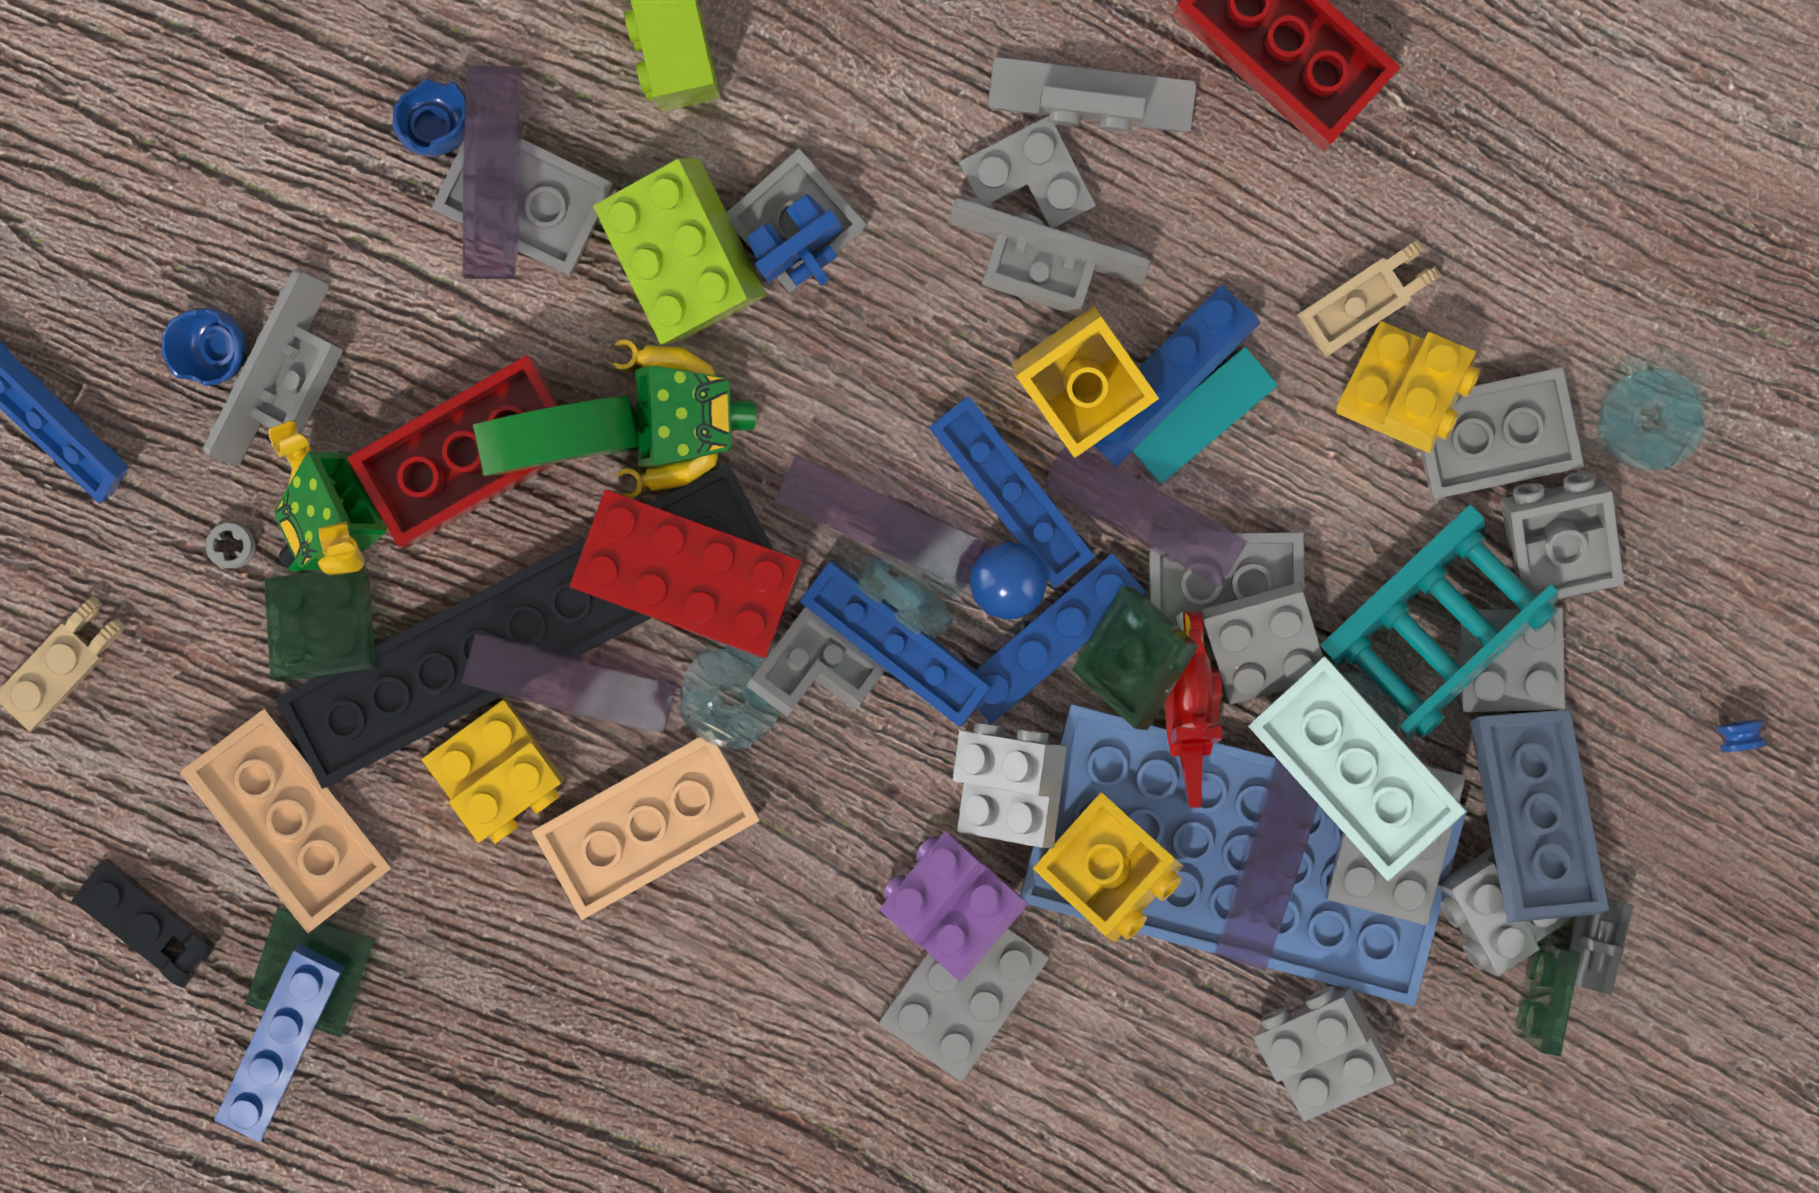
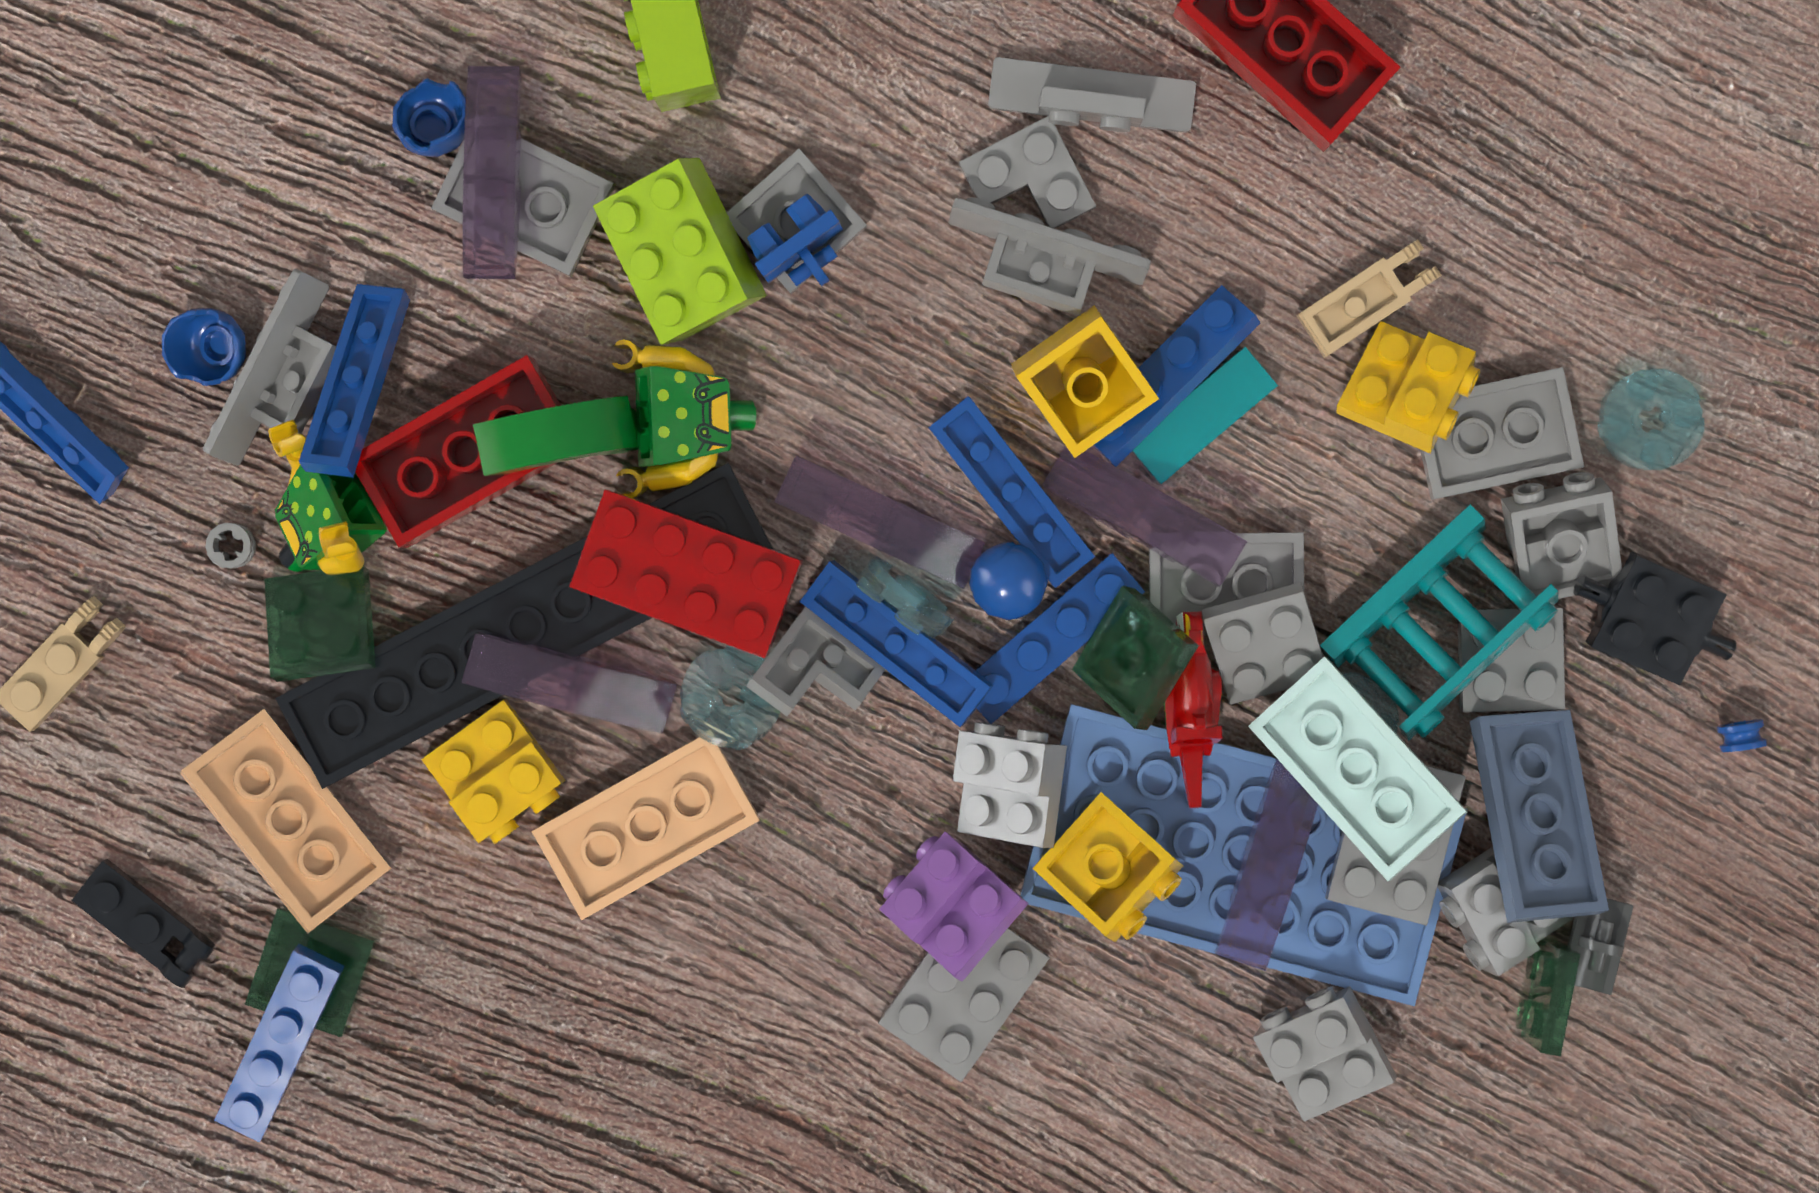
none -> blue plate [299,284,410,477]
none -> black plate [1573,551,1736,685]

